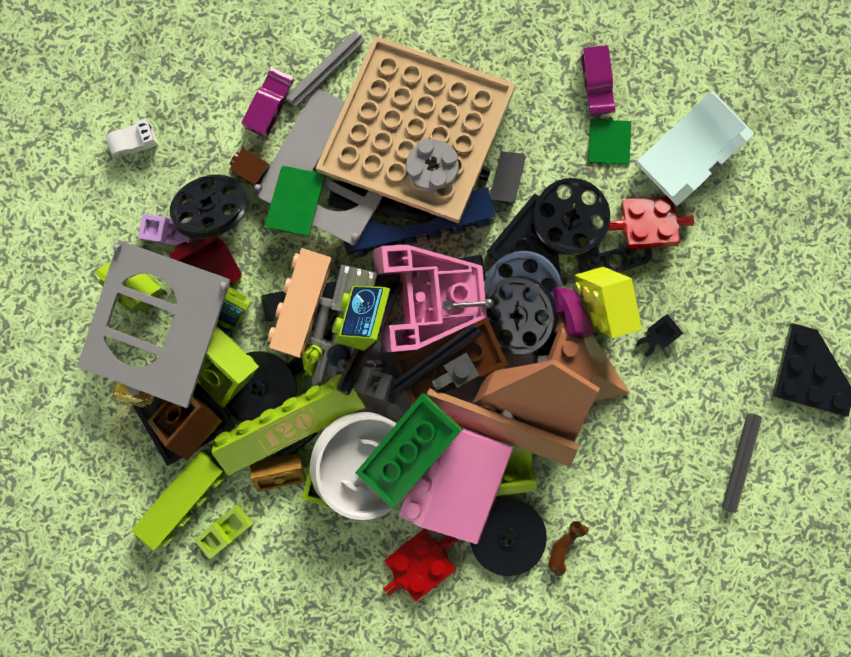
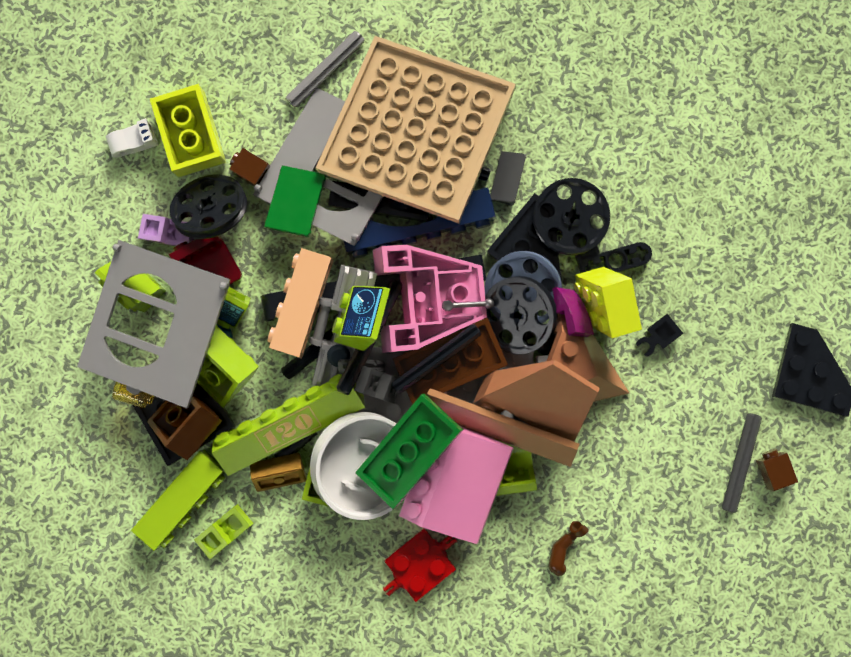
black piece [226,351,297,422] -> none
magenta piece [241,67,294,139] -> none
lime arm [301,345,323,386] -> none
light grey plate [406,138,459,192] -> none
dark grey plate [432,353,479,391] -> none
black piece [470,498,547,576] -> none
magenta piece [581,45,616,116] -> none
green piece [588,118,631,166] -> none
plate [608,197,694,249] -> none
light aqua panel [636,92,754,206] -> none
none -> neon yellow brick [150,84,226,178]
none -> reddish brown brick [756,449,798,491]

